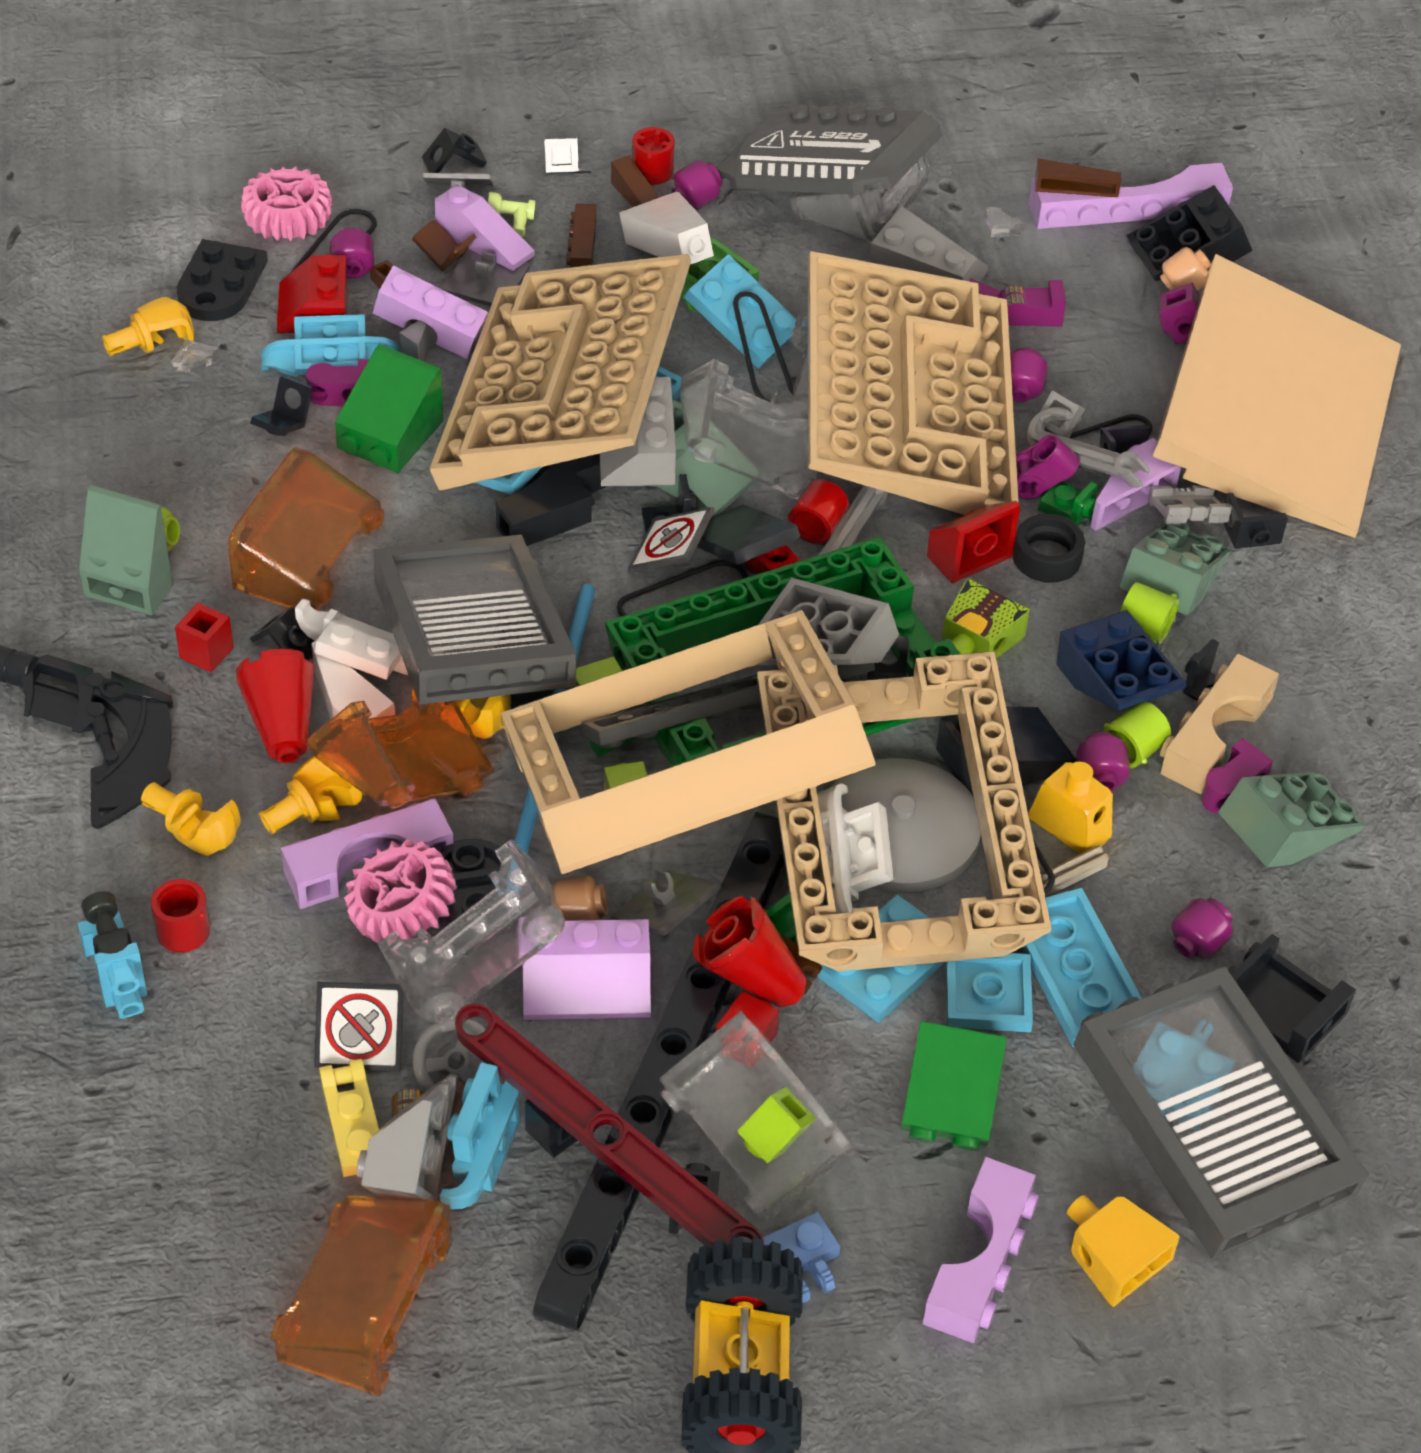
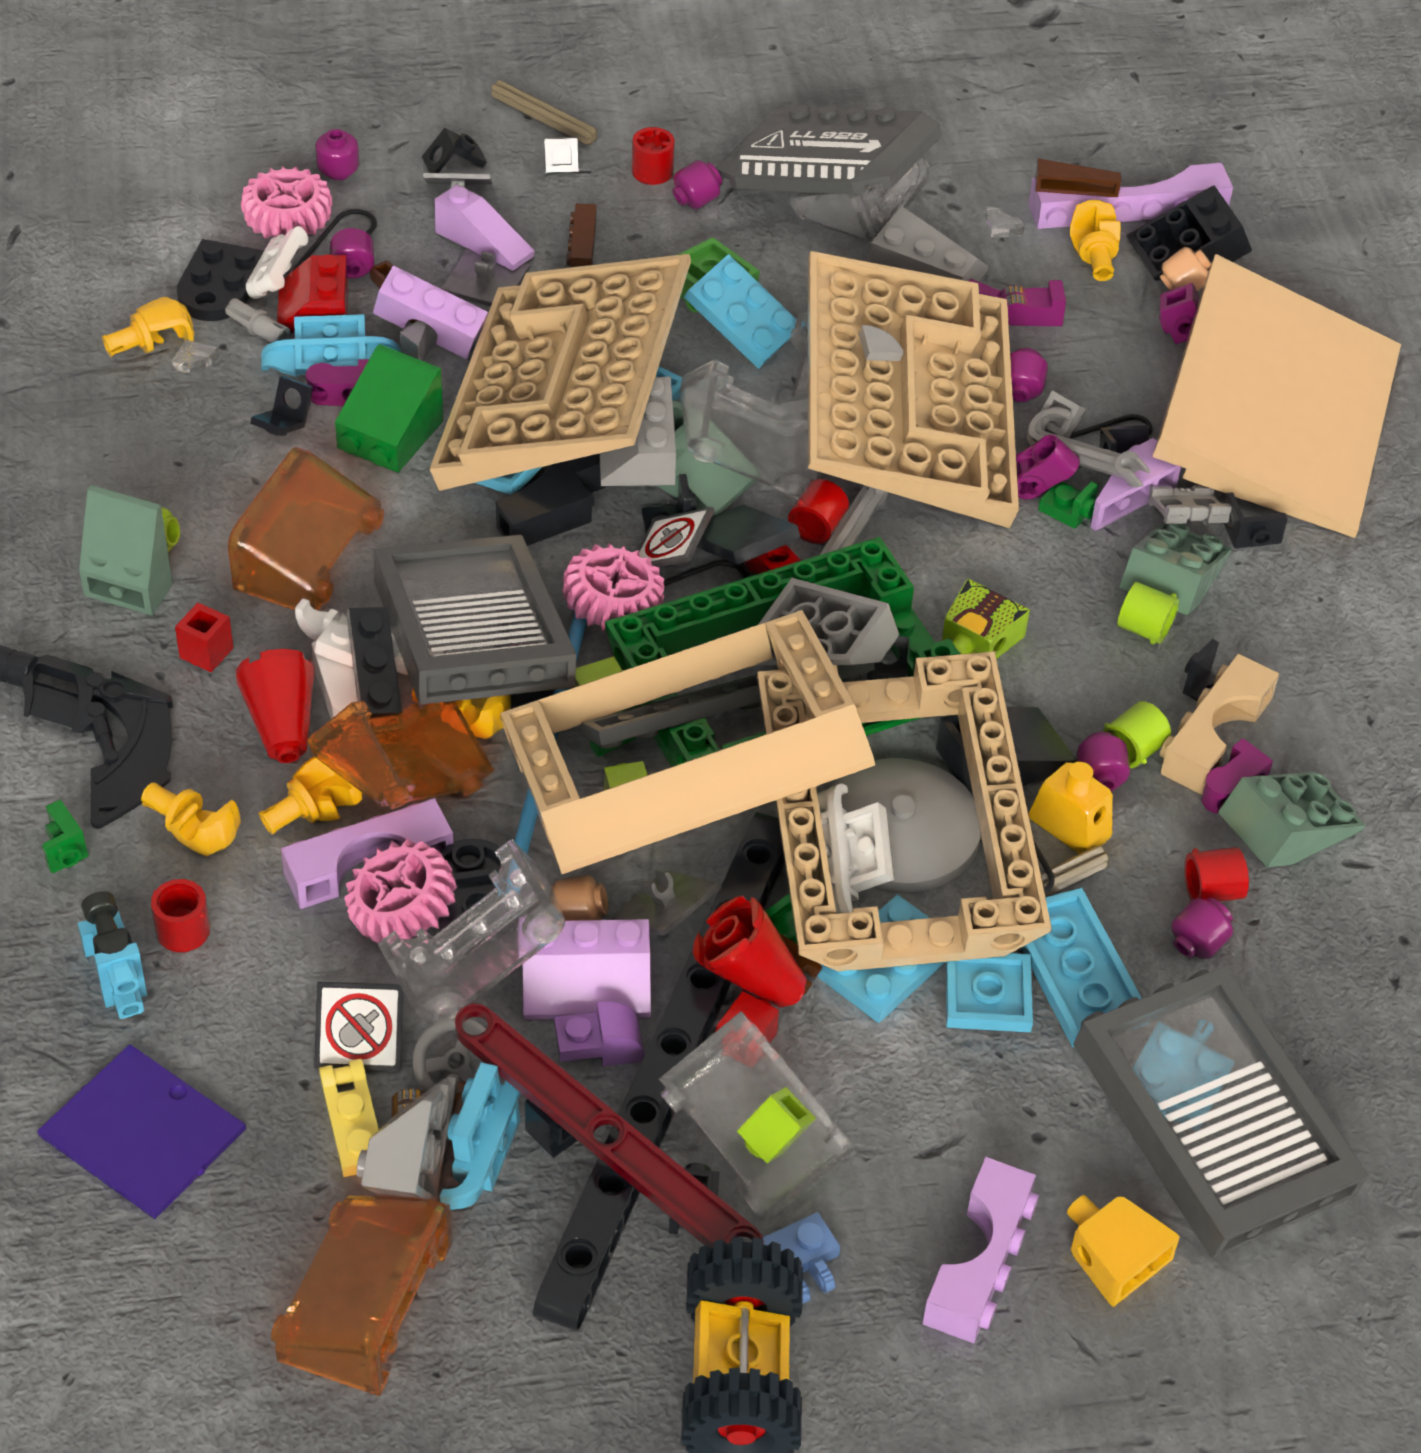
black bracket [250,607,315,661] -> none
reddish brown bracket [412,220,477,272] -> none
yellowish green piece [488,192,536,237] -> none
reddish brown piece [611,156,660,207] -> none
white slope [619,192,714,265] -> none
black piece [733,291,794,407] -> none
green slope [901,1021,1007,1151] -> none
red slope [927,501,1021,584] -> none
black tyre [1013,514,1085,583] -> none
dark blue slope [1056,610,1186,711] -> none
black panel [1228,934,1356,1063] -> none
none -> dark purple piece [37,1044,246,1219]
none -> green bracket [42,799,89,873]
none -> light grey axle [225,298,290,343]
none -> white plate [246,226,308,300]
none -> magenta head [315,129,359,180]
none -> black plate [346,607,402,721]
none -> dark tan axle [491,80,597,146]
none -> medium lavender brick [554,1001,645,1066]
none -> bright pink gear [562,543,665,632]
none -> light grey tile [859,325,904,361]
none -> yellow piece [1070,200,1121,281]
none -> red piece [1184,847,1249,902]

